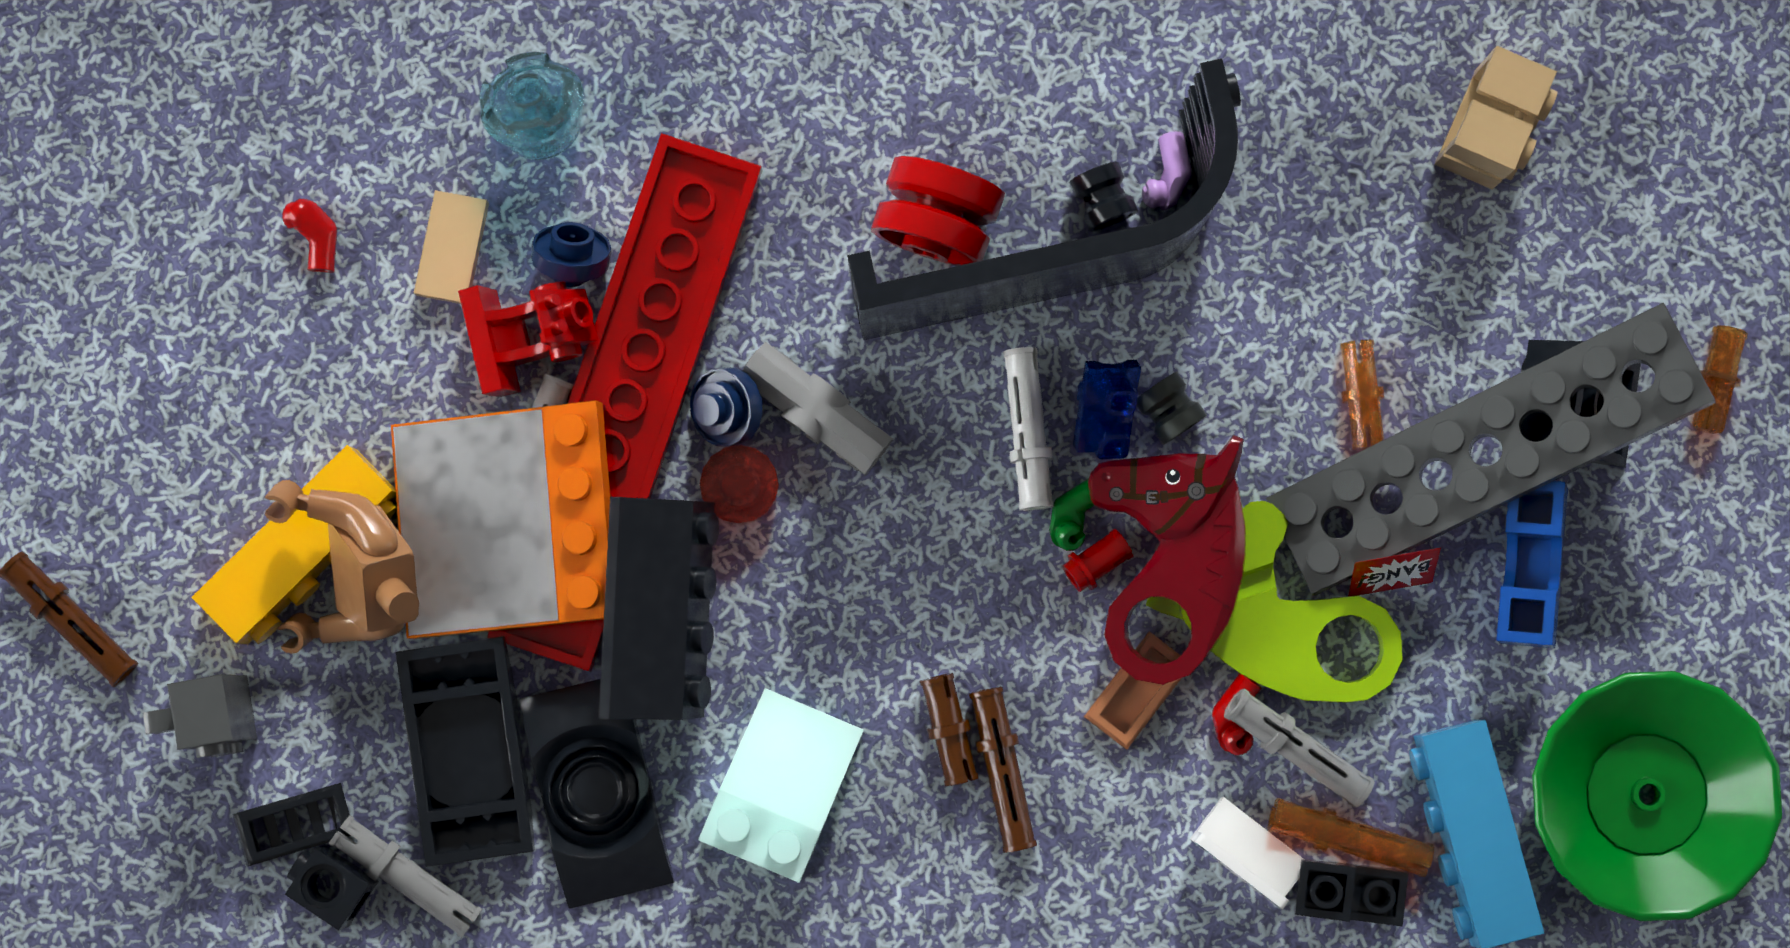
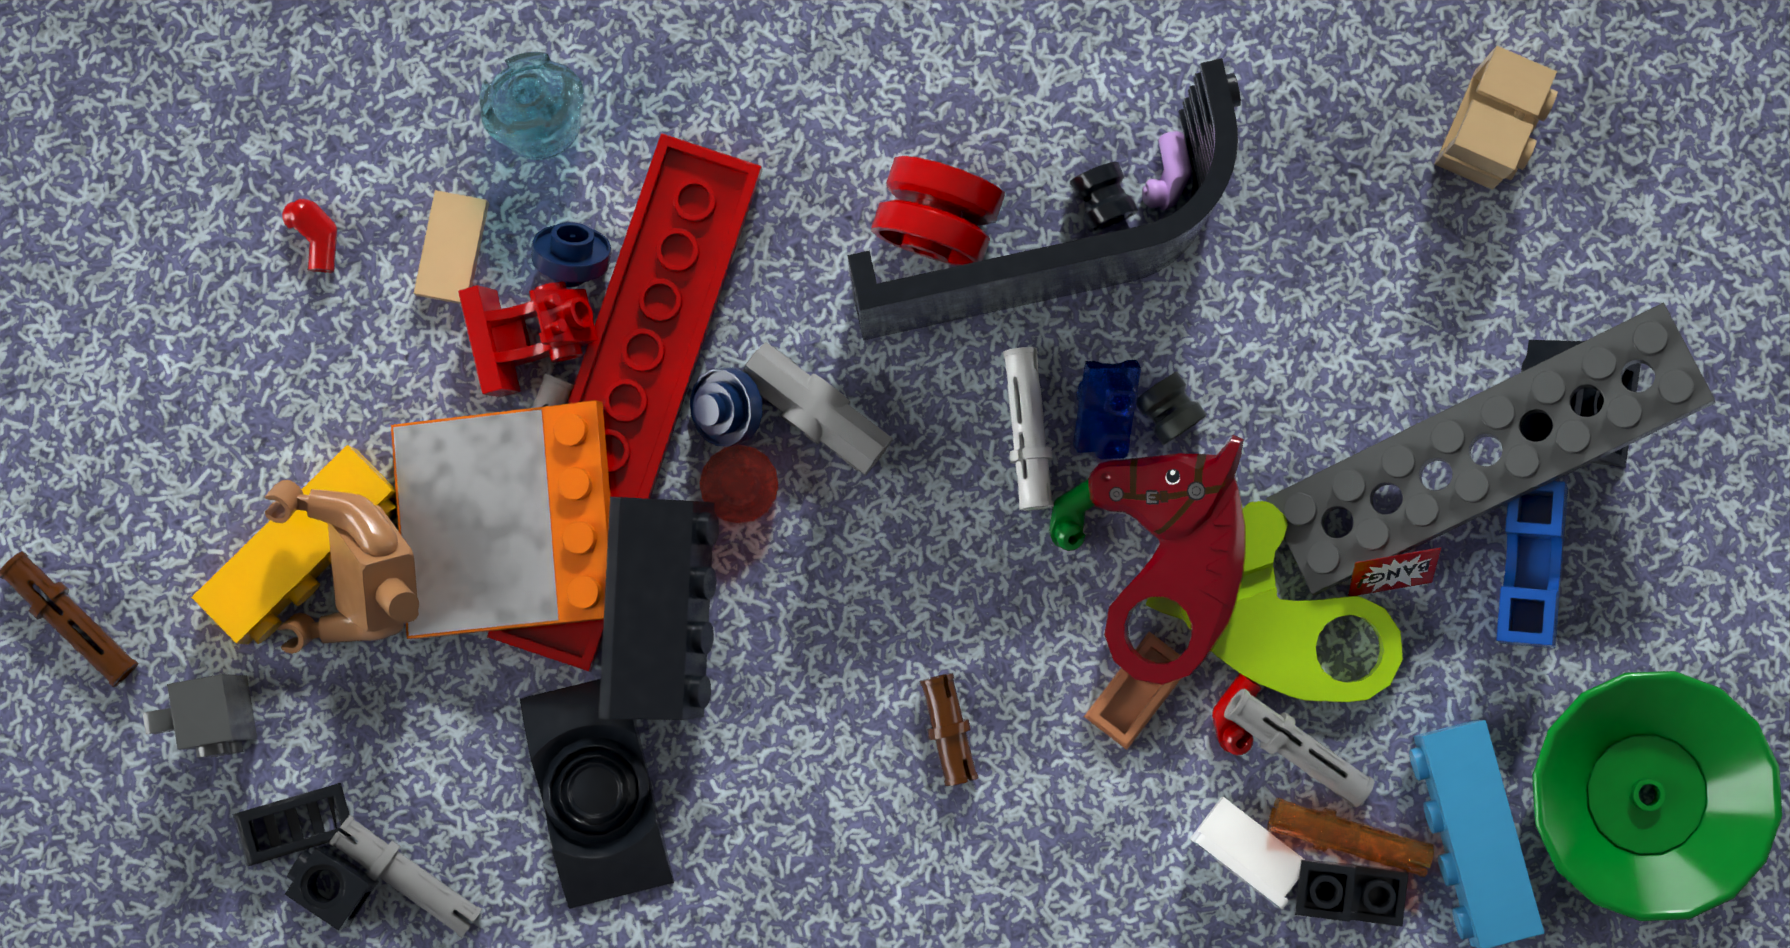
black slope [395,636,535,867] -> none
light aqua slope [698,688,864,883] -> none
reddish brown pin [969,686,1037,853] -> none
red pin [1062,528,1134,592] -> none
clear orange pin [1339,339,1385,450] -> none
clear orange axle [1692,325,1748,434] -> none

